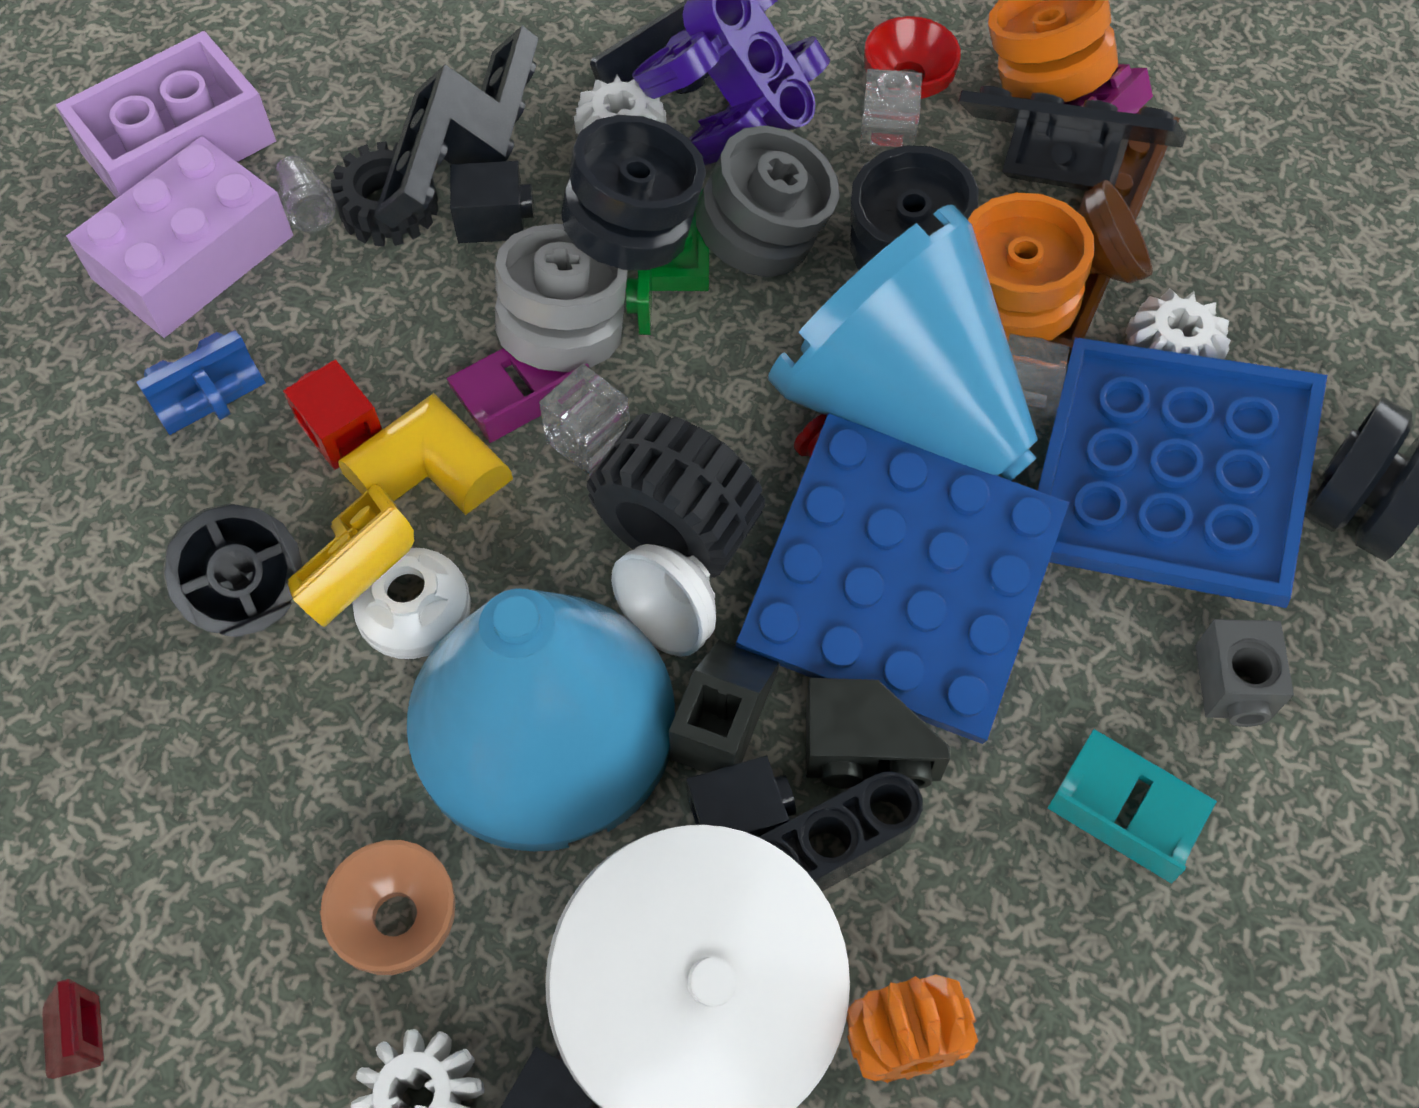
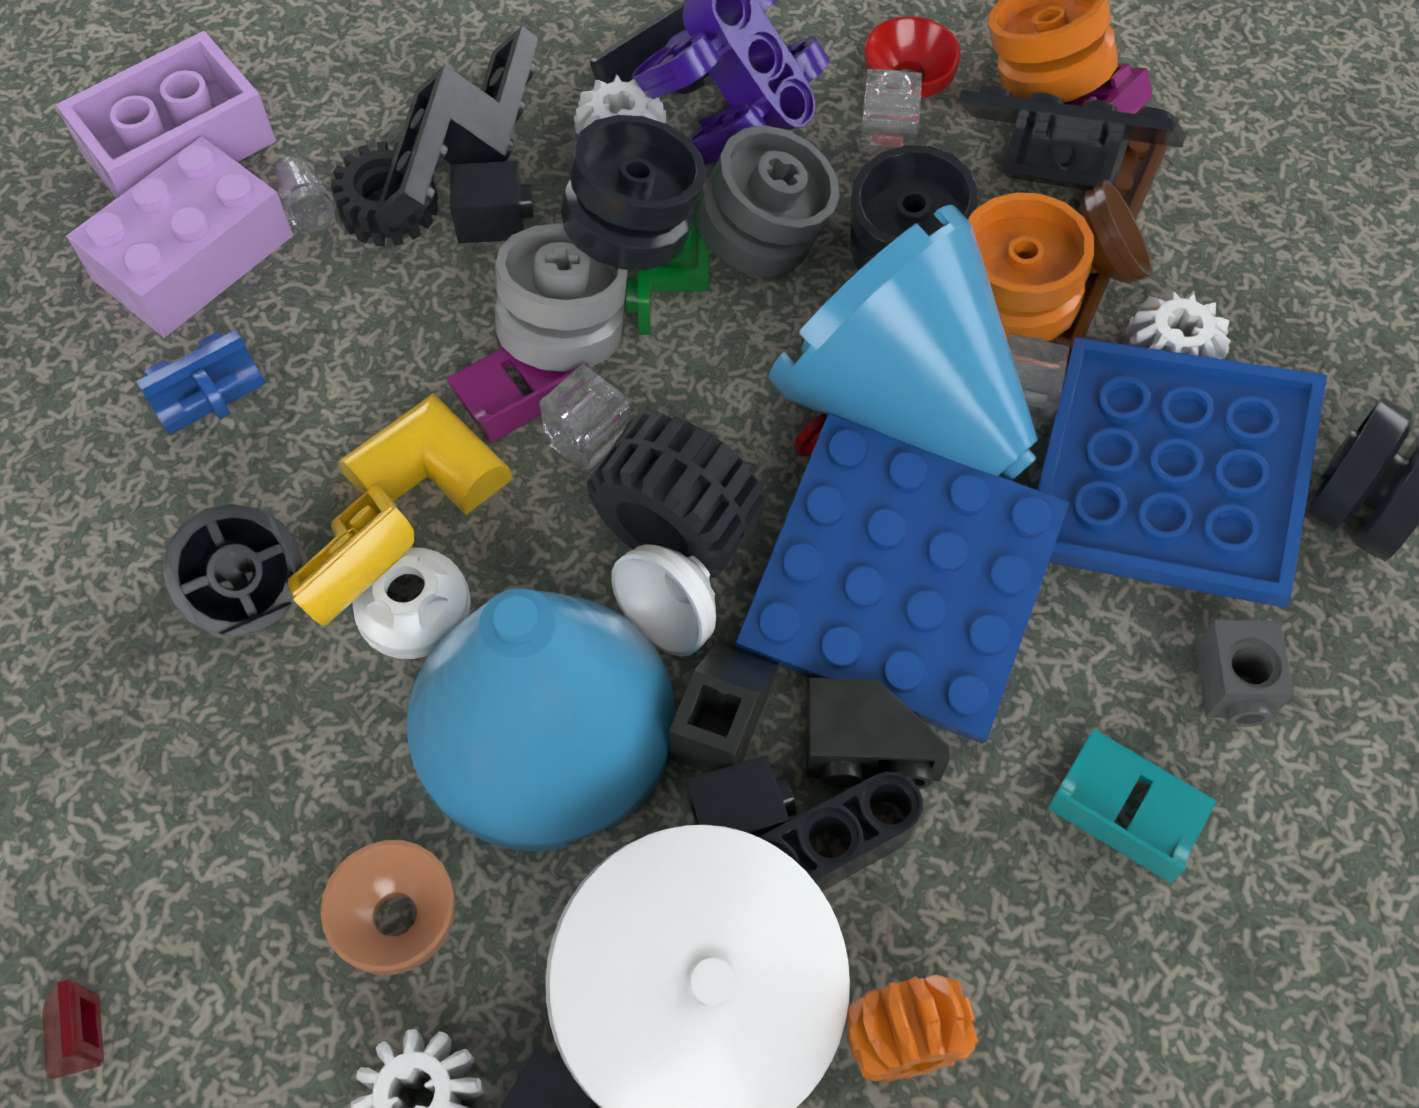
red brick [283,359,382,470] -> none

